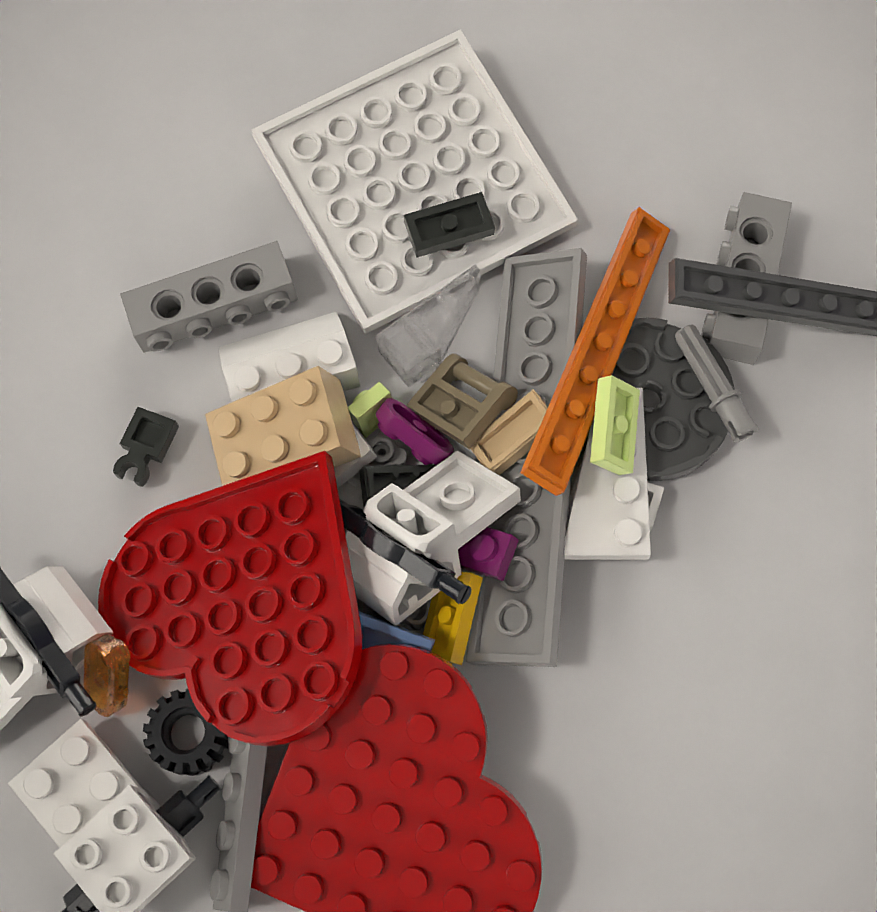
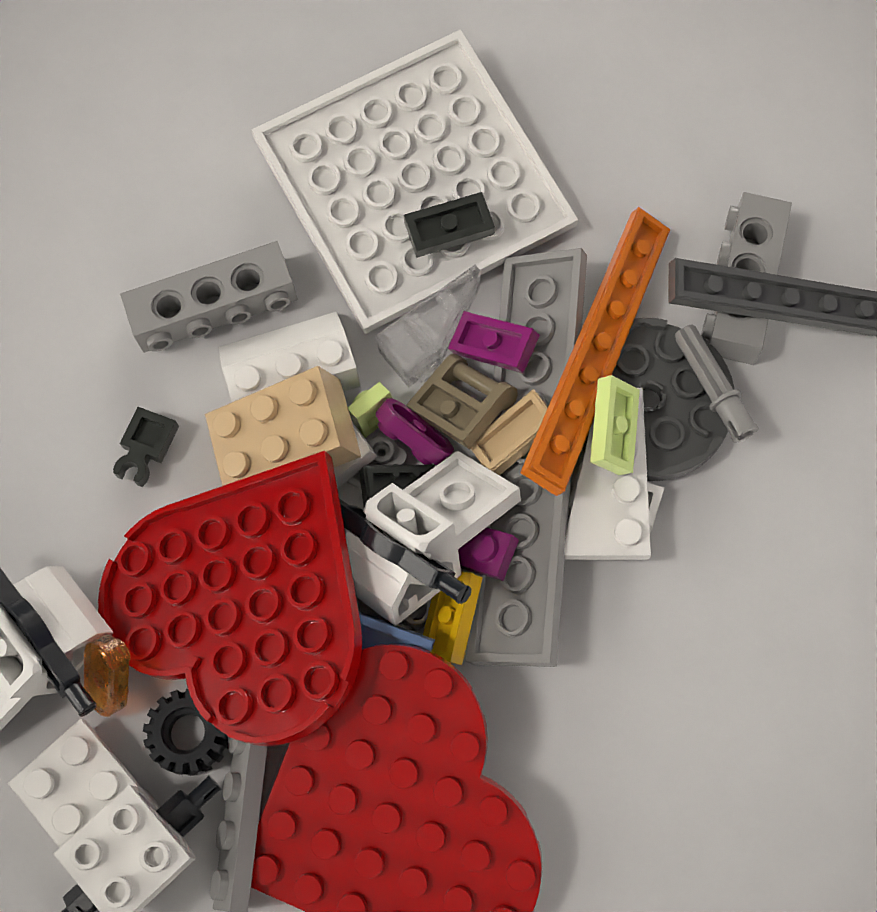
none -> magenta plate [448,311,540,374]

